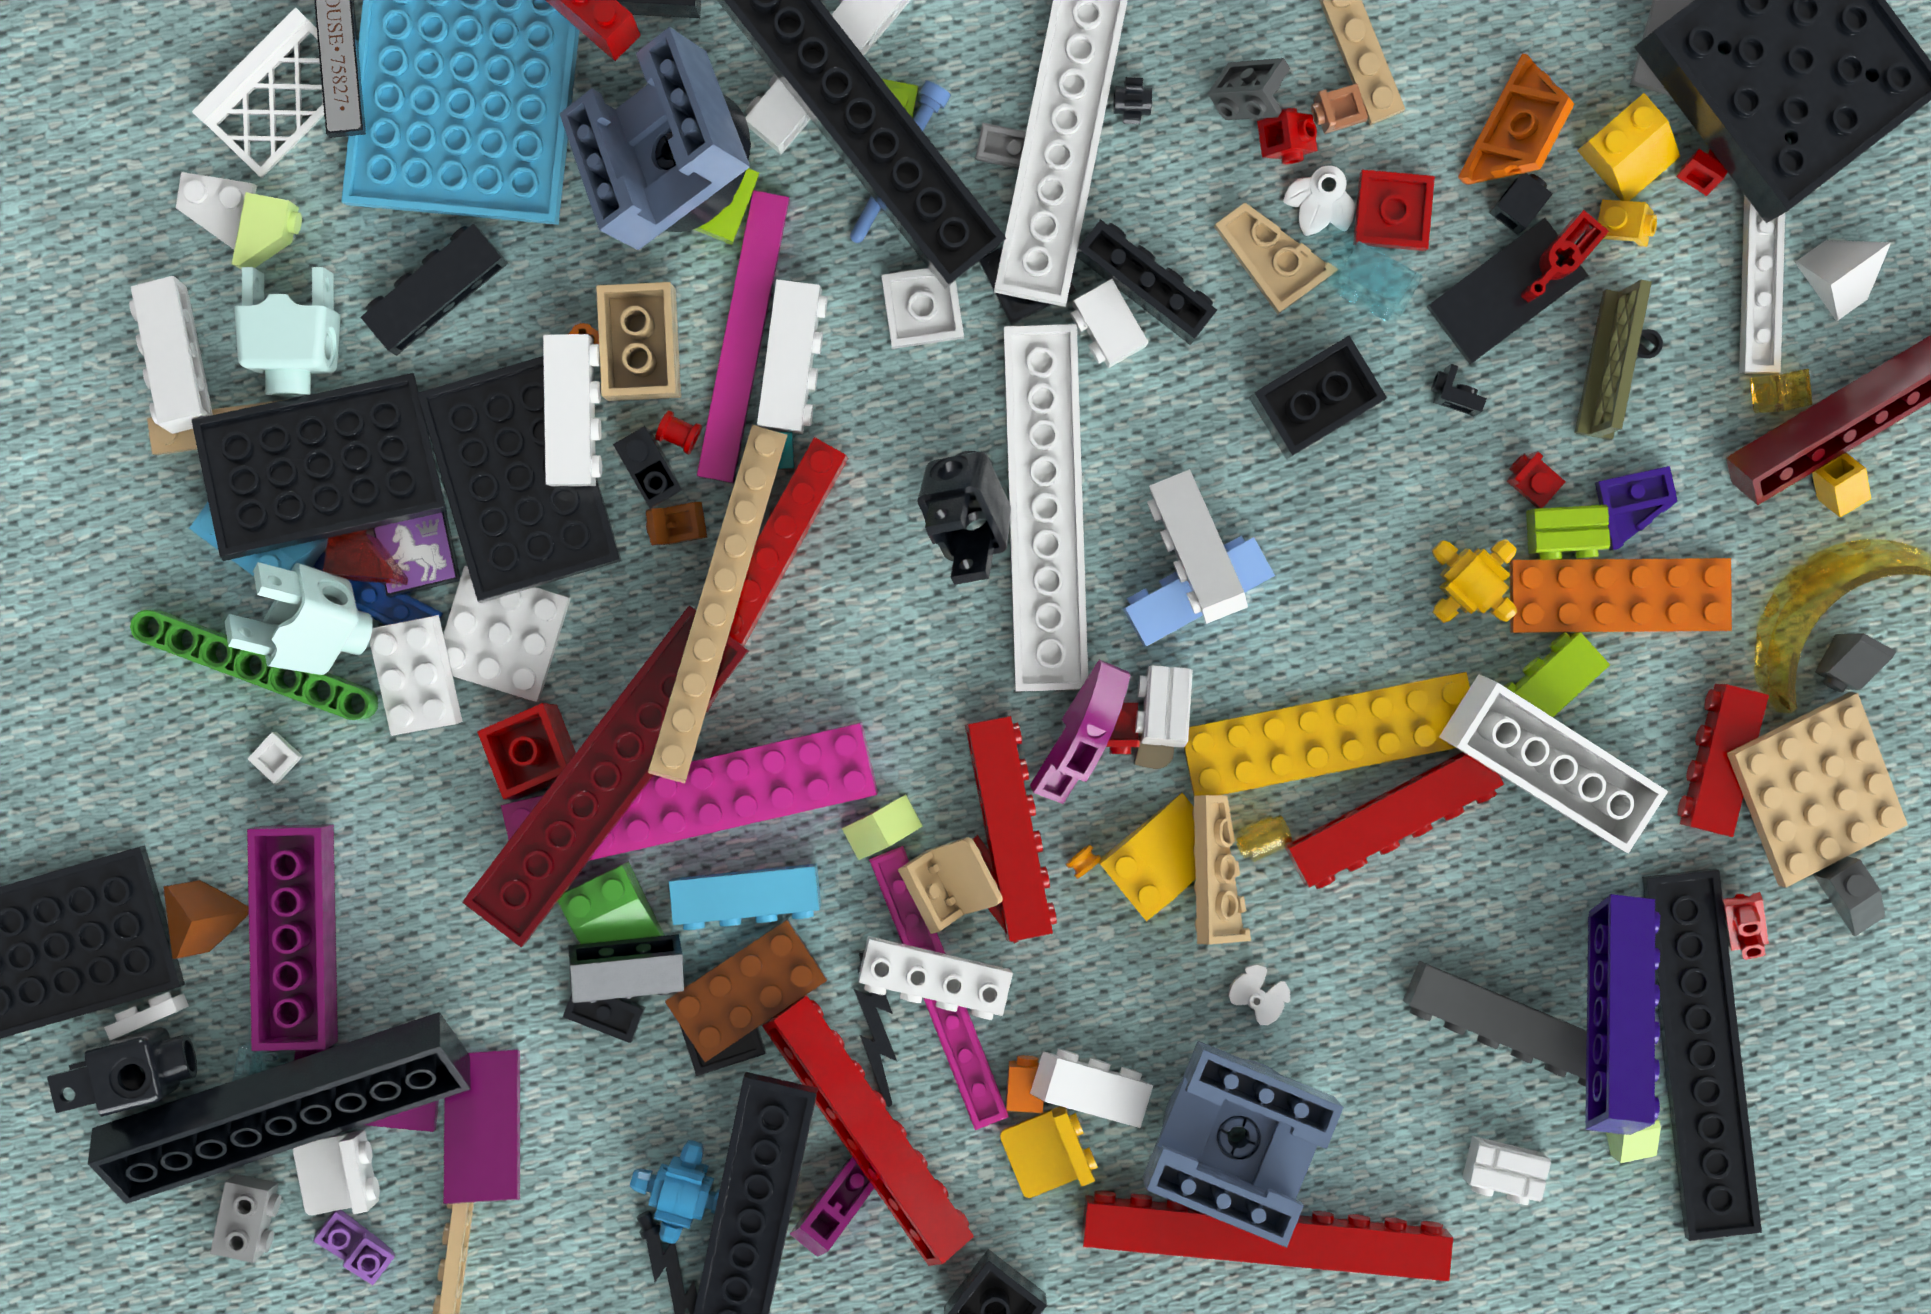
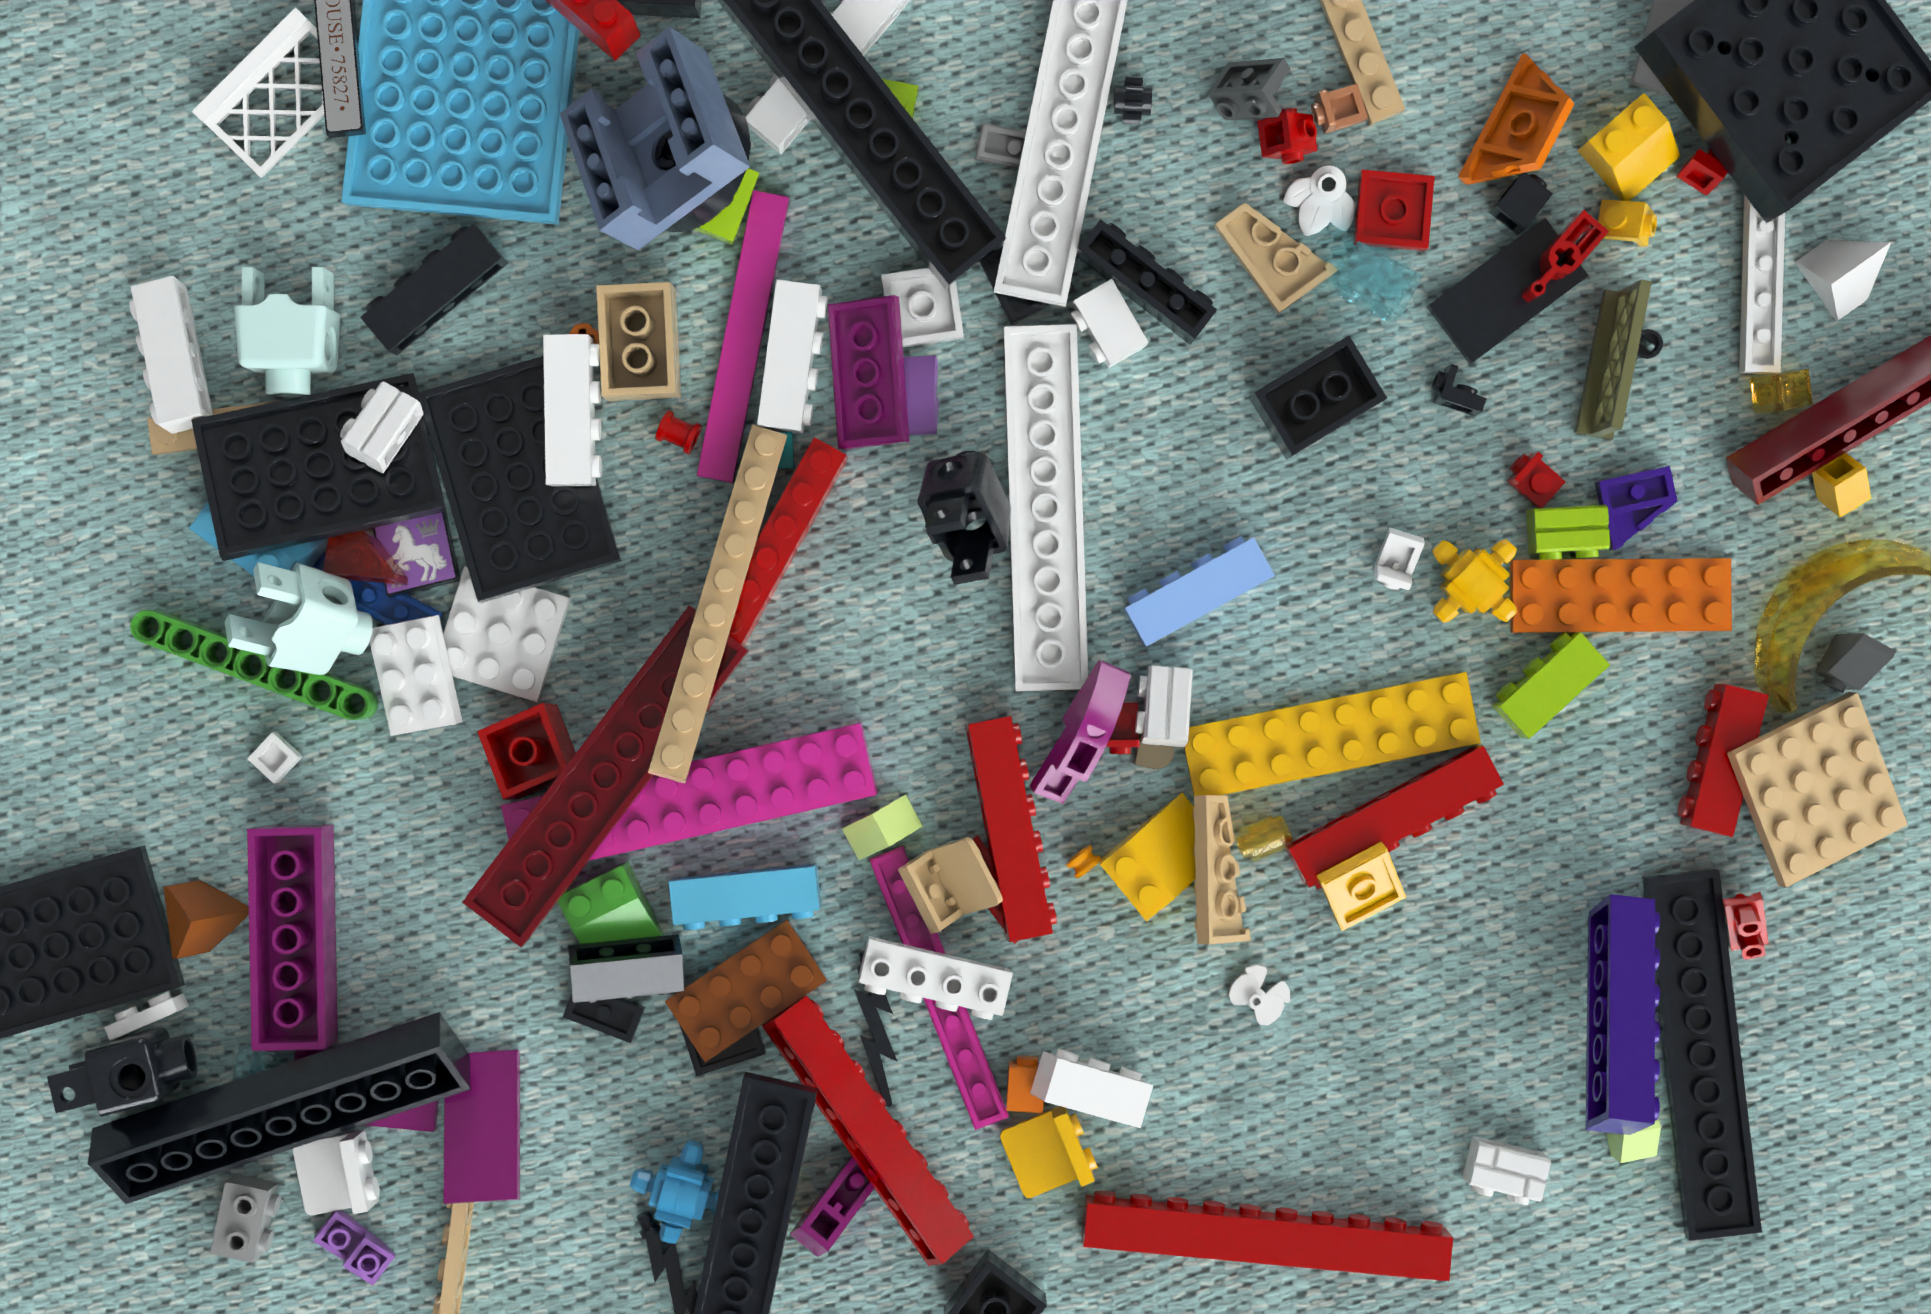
white wing [176,172,257,249] -> none
yellowish green slope [232,192,302,270] -> none
black slope [613,426,682,509] -> none
dark orange bracket [646,502,708,546] -> none
medium blue piece [850,80,951,243] -> none
sand blue piece [1142,1041,1344,1248] -> none
white brick [1147,469,1248,624] -> none
dark grey brick [1403,960,1587,1087] -> none
white brick [1439,674,1668,854] -> none
dark grey slope [1814,856,1886,937] -> none
none -> white brick [340,381,424,473]
none -> magenta tile [827,295,910,450]
none -> medium lavender slope [904,356,939,435]
none -> yellow tile [1317,841,1406,931]
none -> white bracket [1374,527,1425,590]

